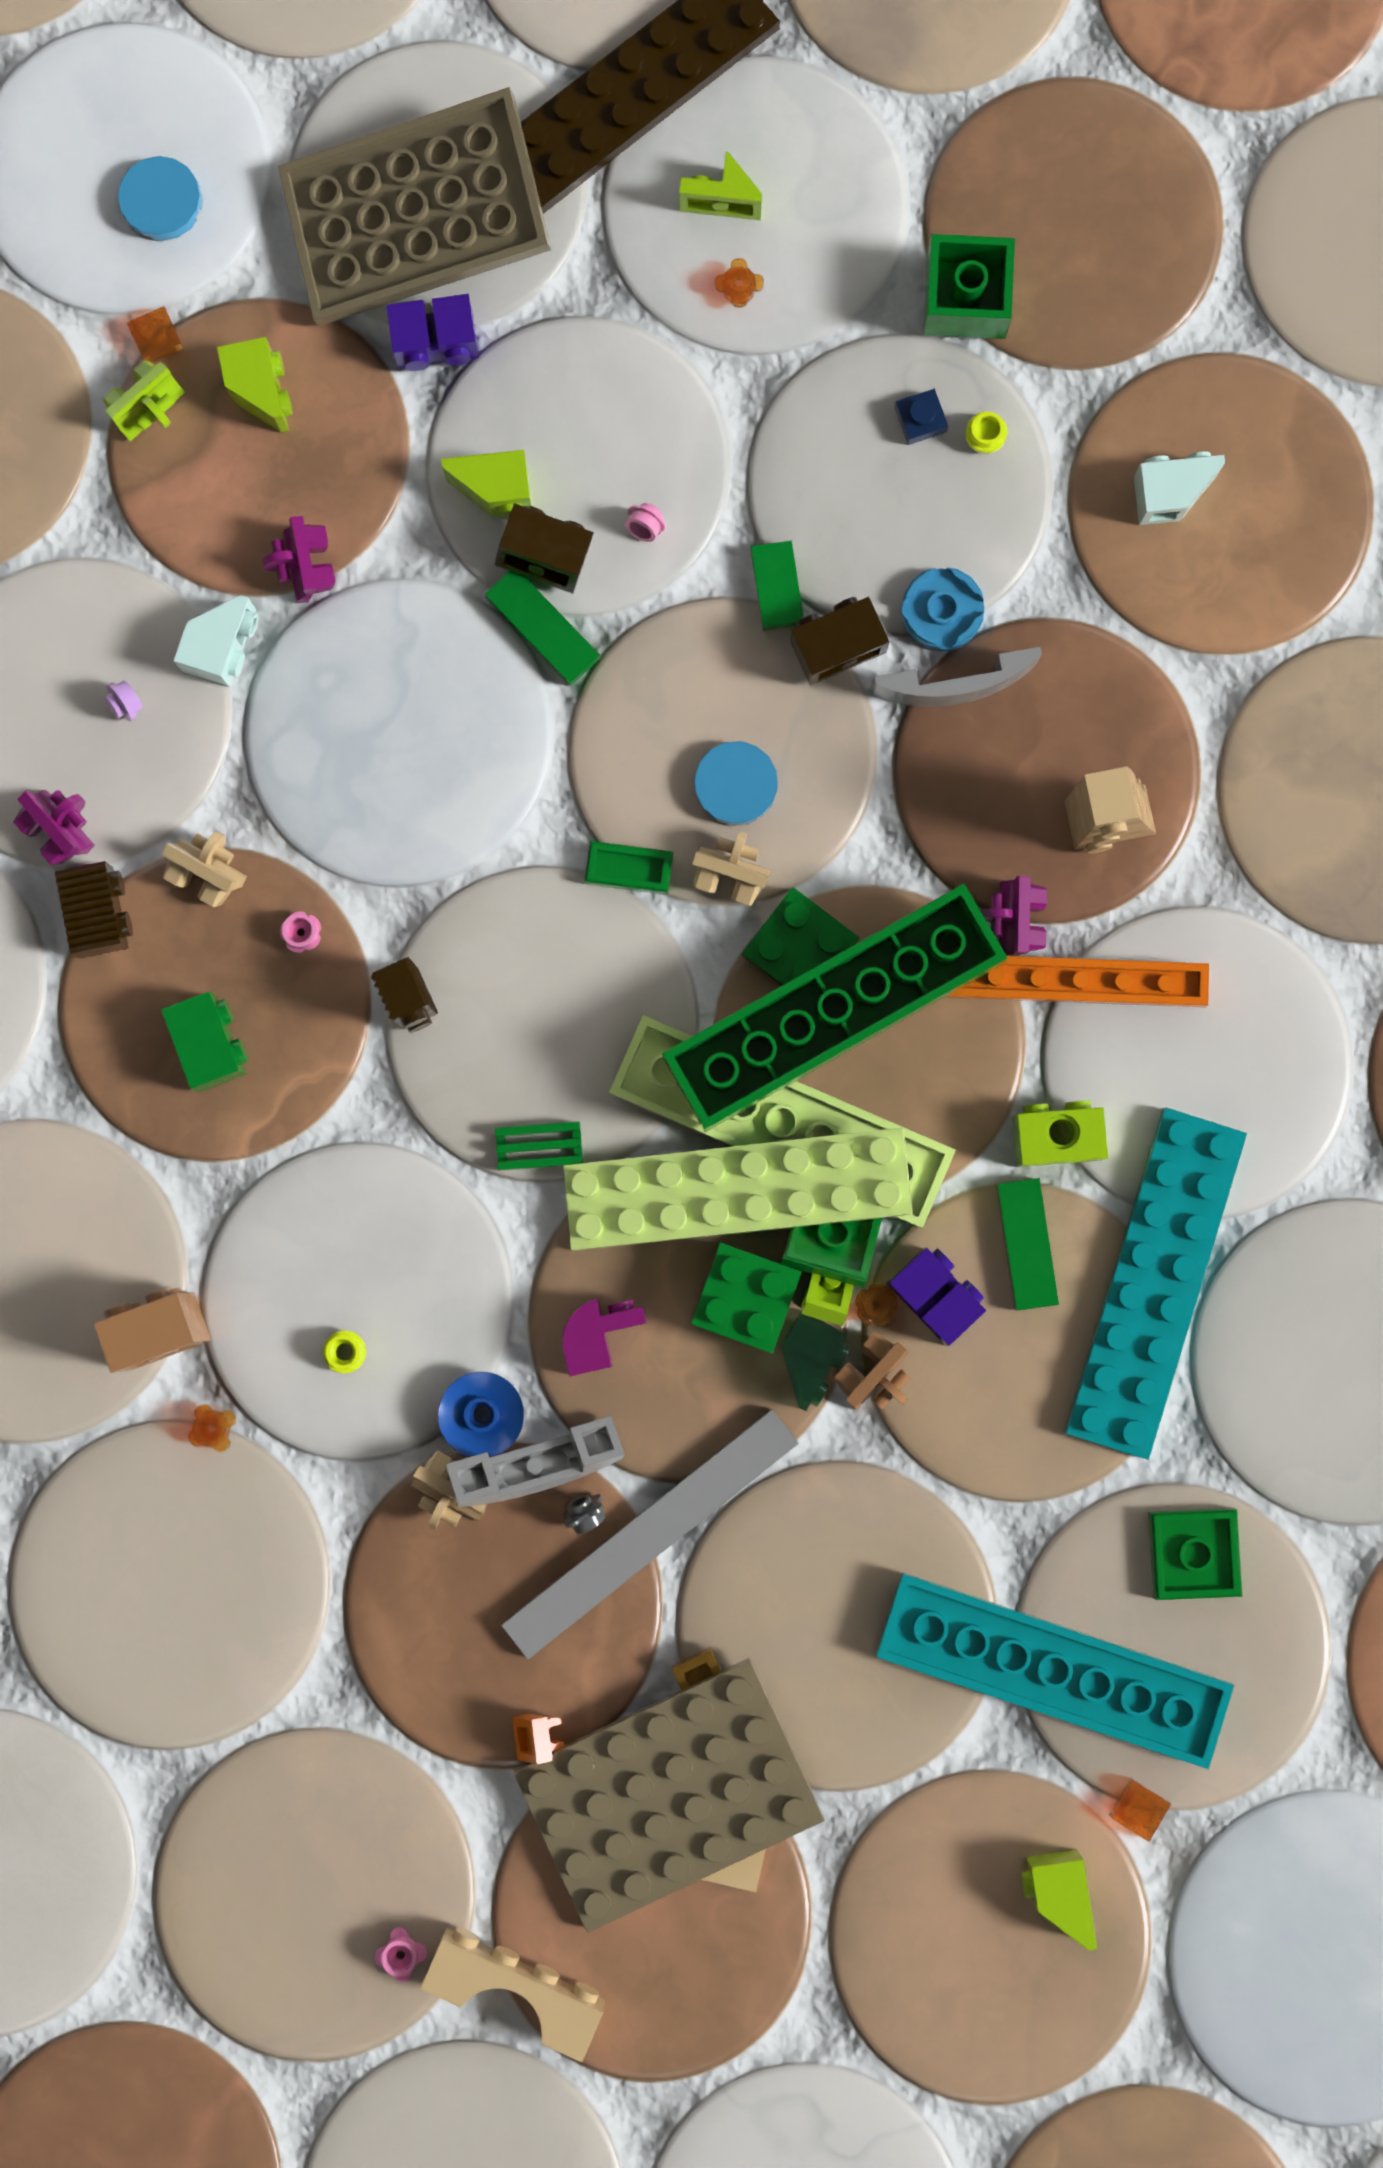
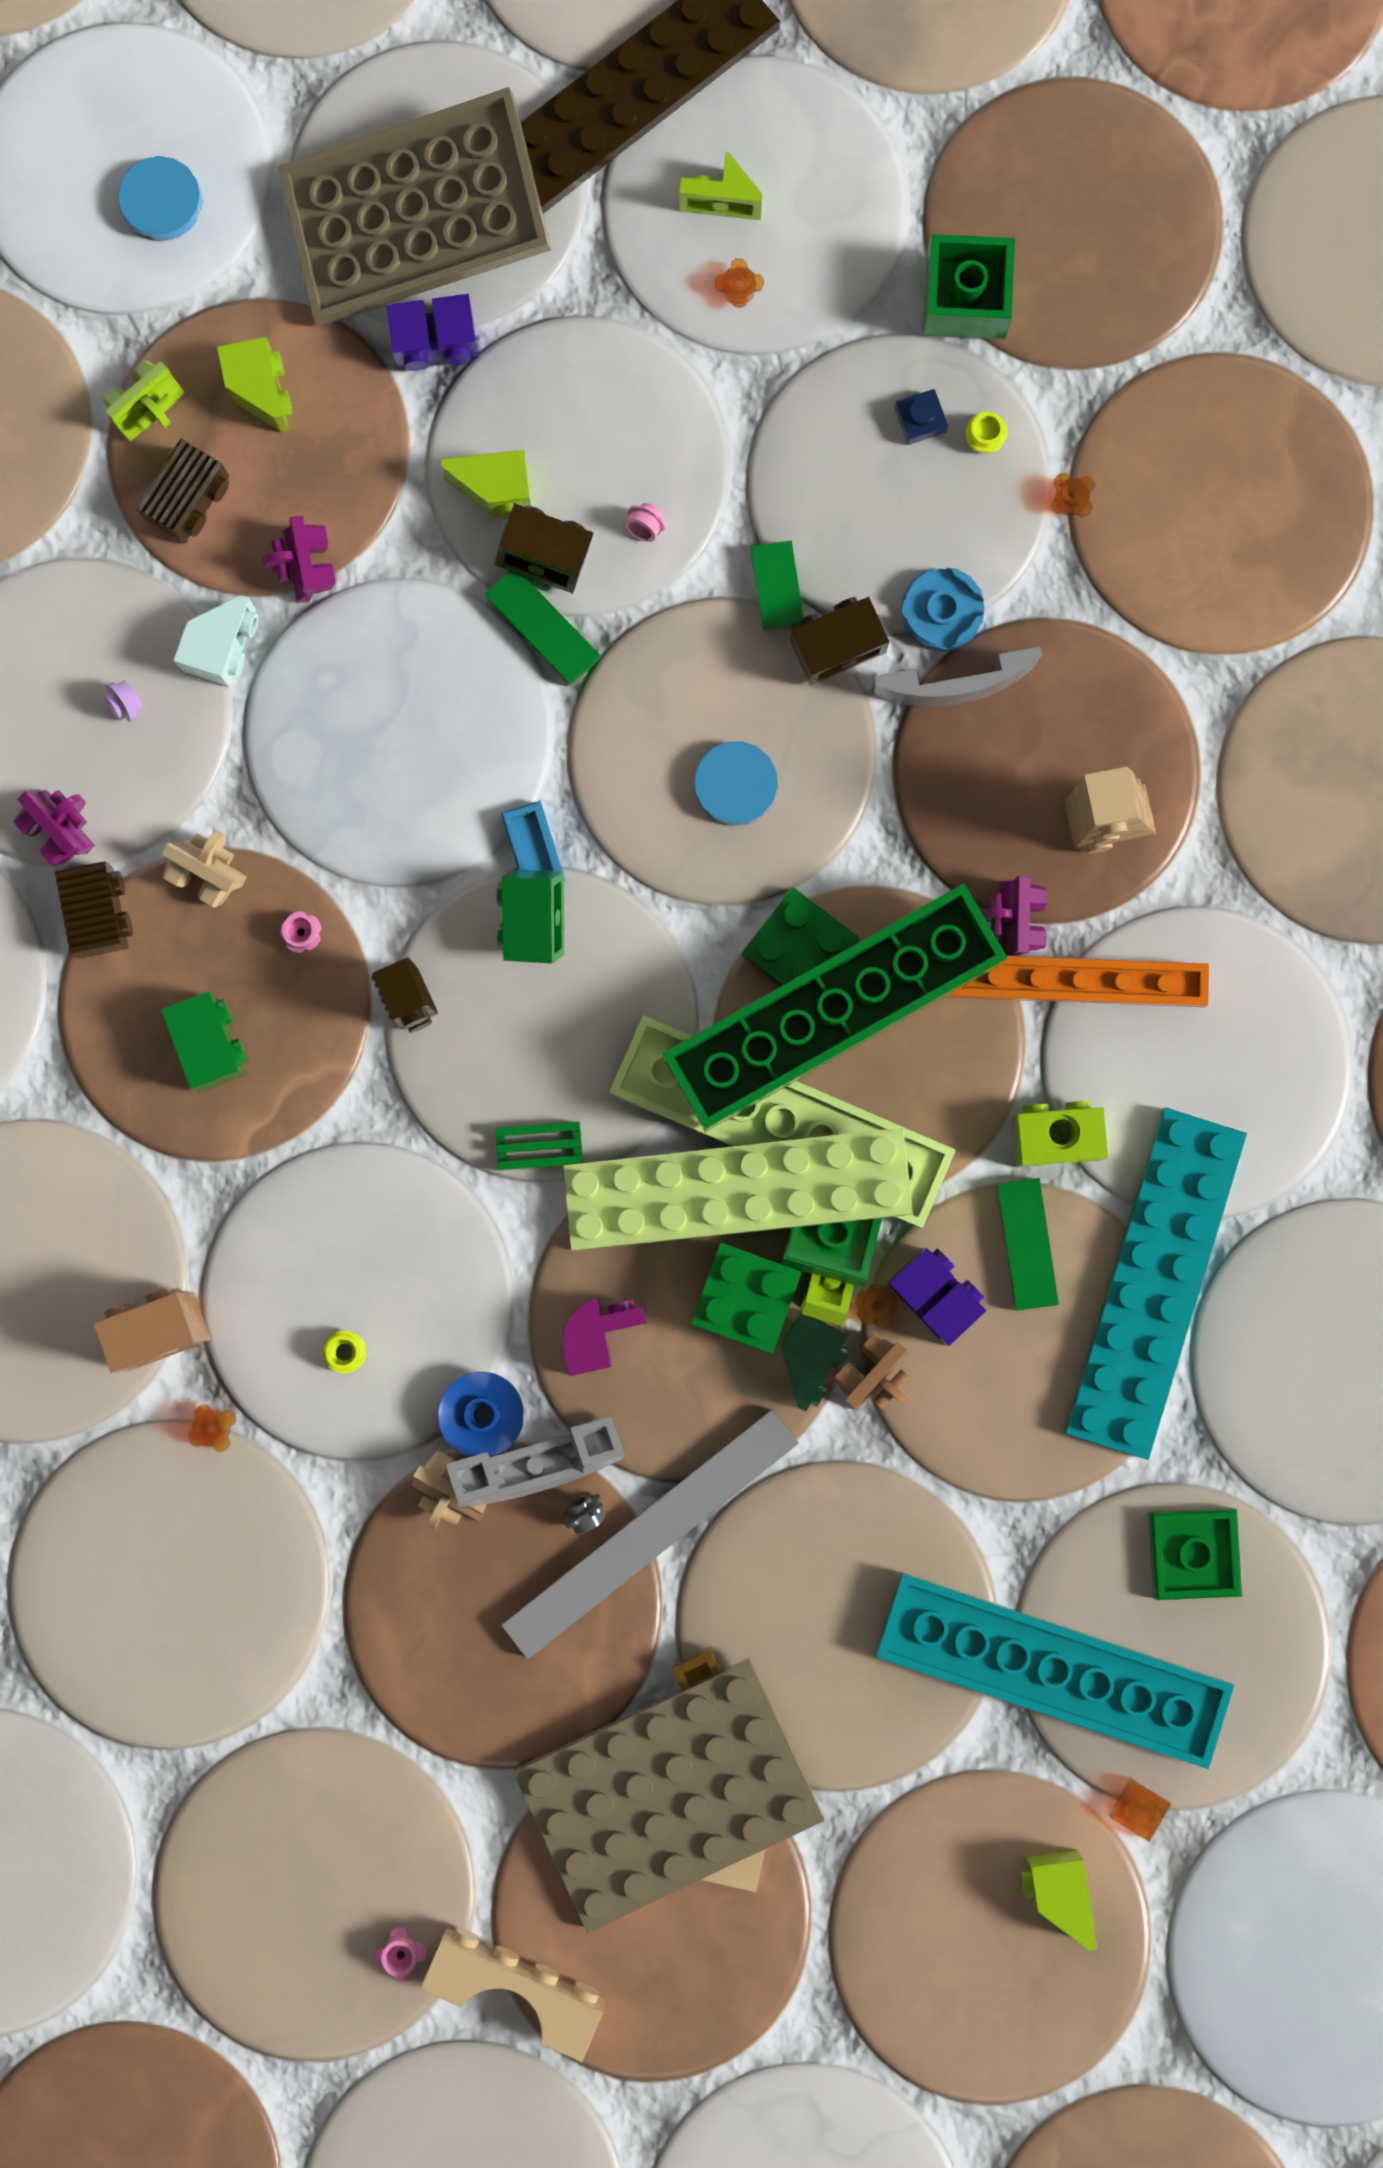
clear orange plate [126,306,184,363] -> none
orange tile [512,1713,565,1765] -> none
green tile [584,841,674,895] -> none
tan hips [692,831,772,906] -> none
light aqua slope [1133,451,1225,525] -> none
none -> dark brown brick [135,438,229,544]
none -> green brick [496,869,564,964]
none -> dark azure tile [501,801,566,883]
none -> clear orange plate [1051,473,1095,517]

